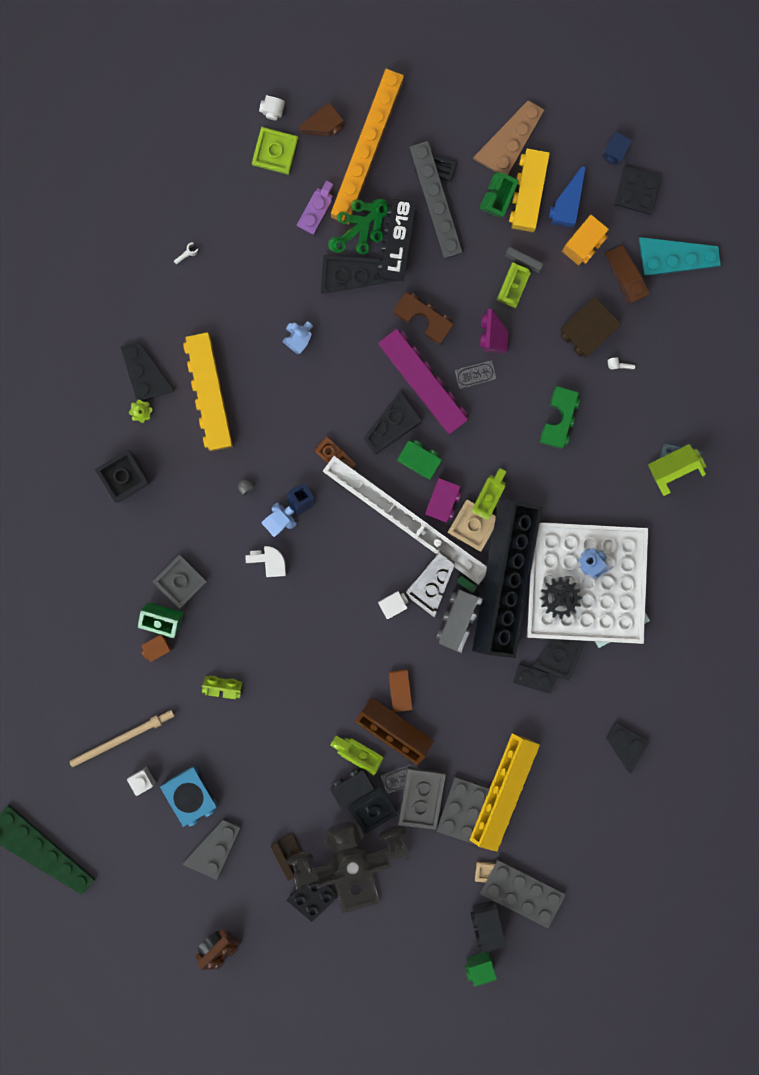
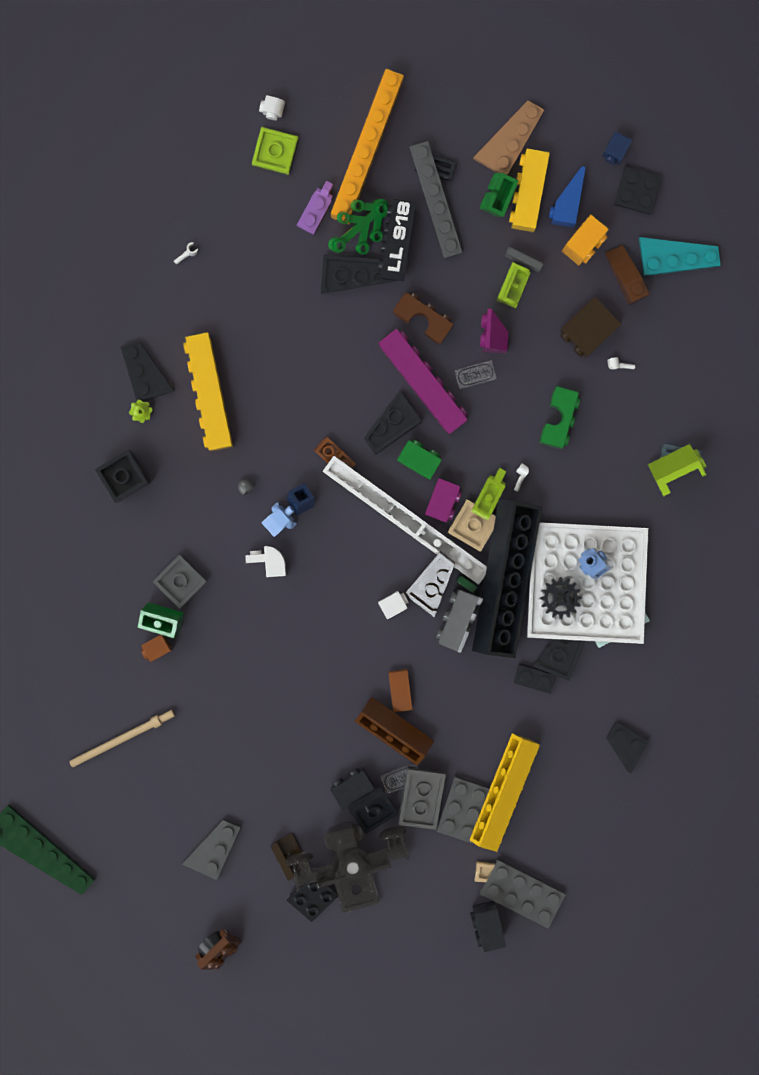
white brick [127,767,156,796] -> none
dark azure brick [160,765,218,827] -> none
lime hinge [202,676,243,700] -> none
light blue piece [282,321,313,354] -> none
reddish brown slope [299,103,344,137] -> none
lime hinge [330,735,384,775] -> none
green piece [465,951,497,987] -> none
none -> white hand [514,464,529,491]

